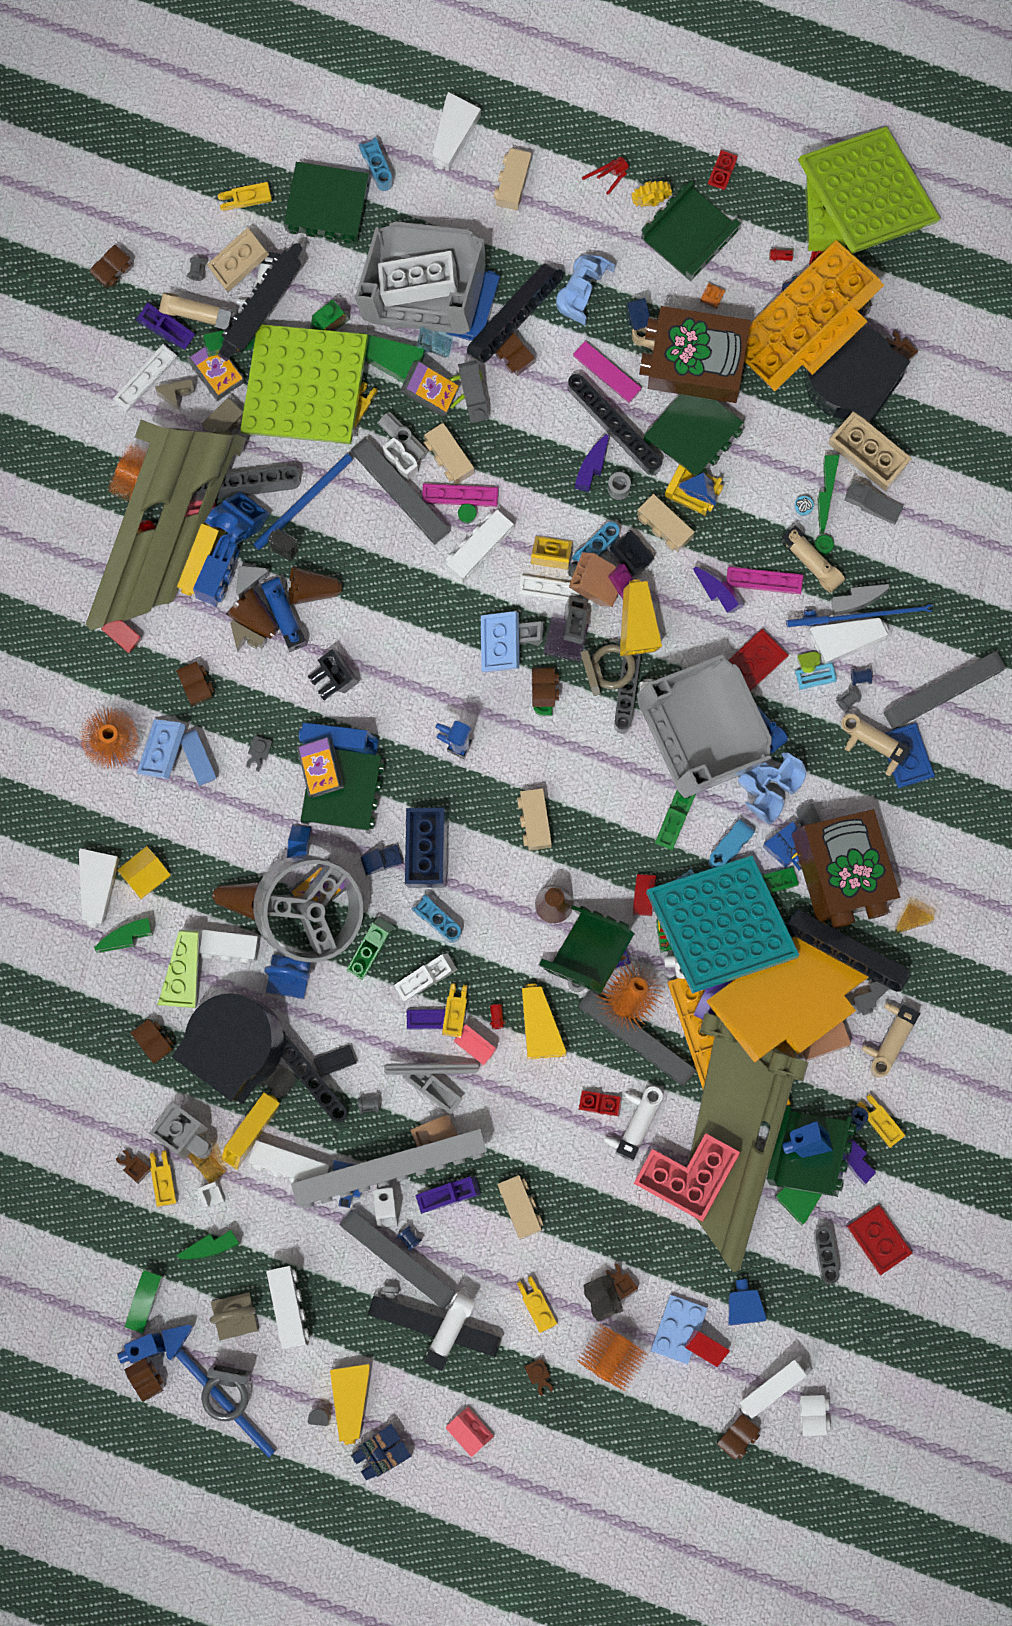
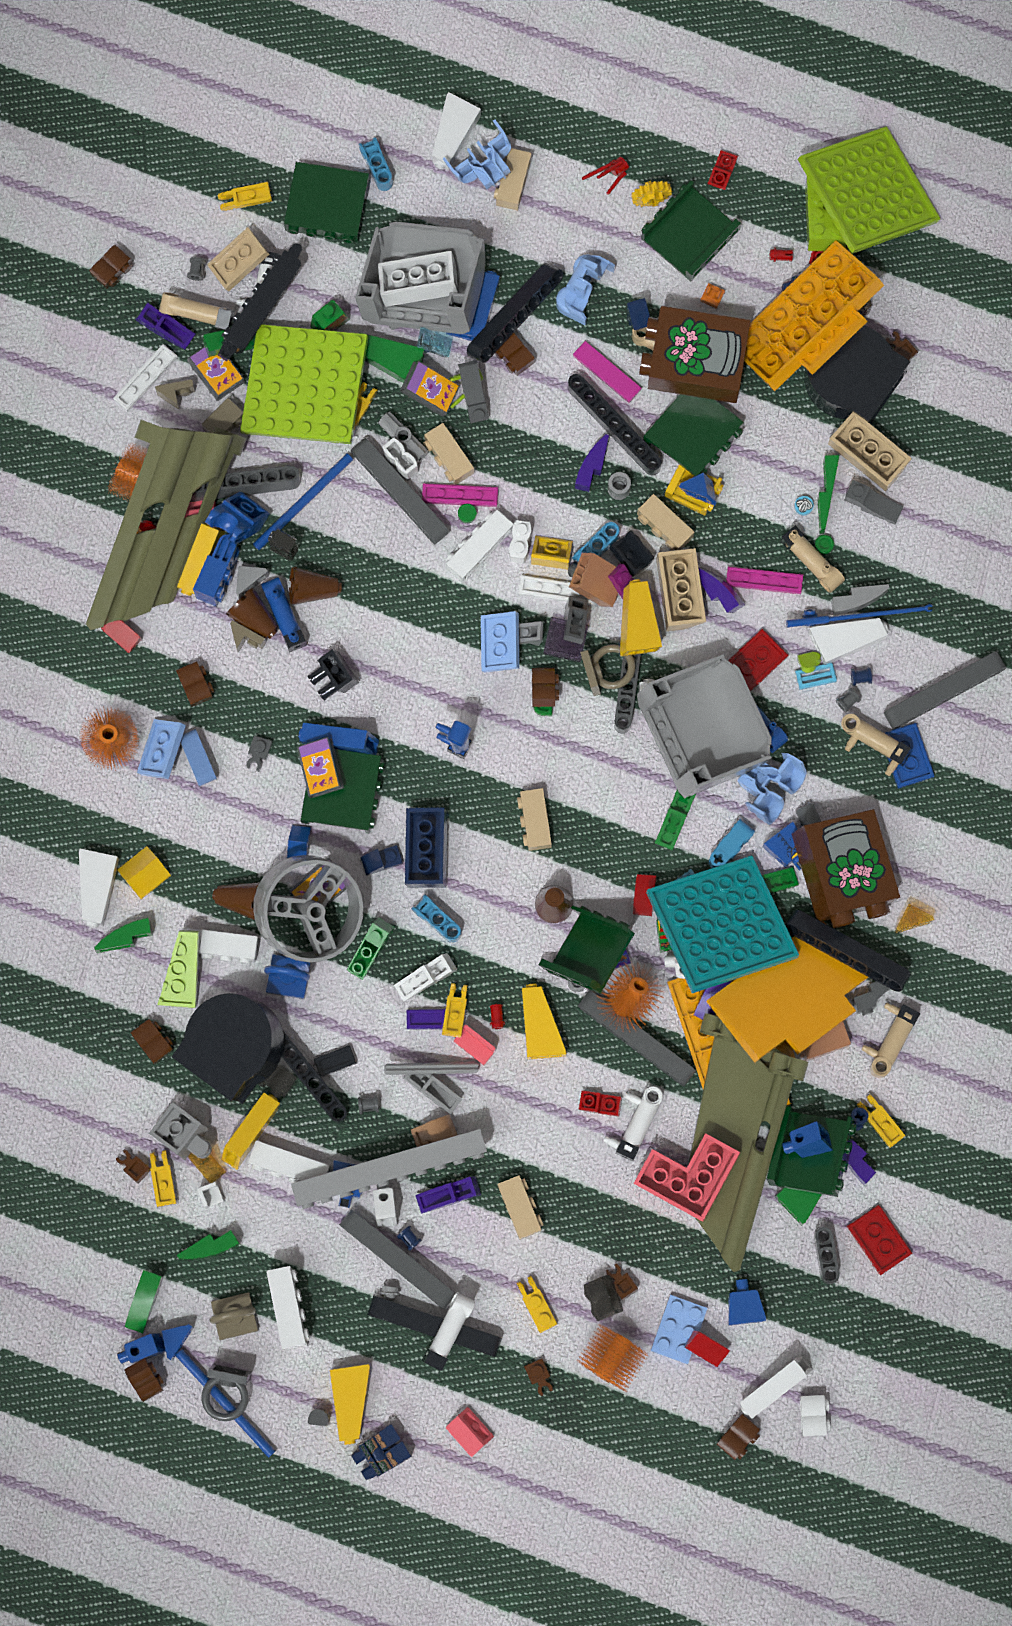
none -> light blue piece [443,120,511,190]
none -> white brick [509,520,531,564]
none -> tan slope [656,548,706,631]

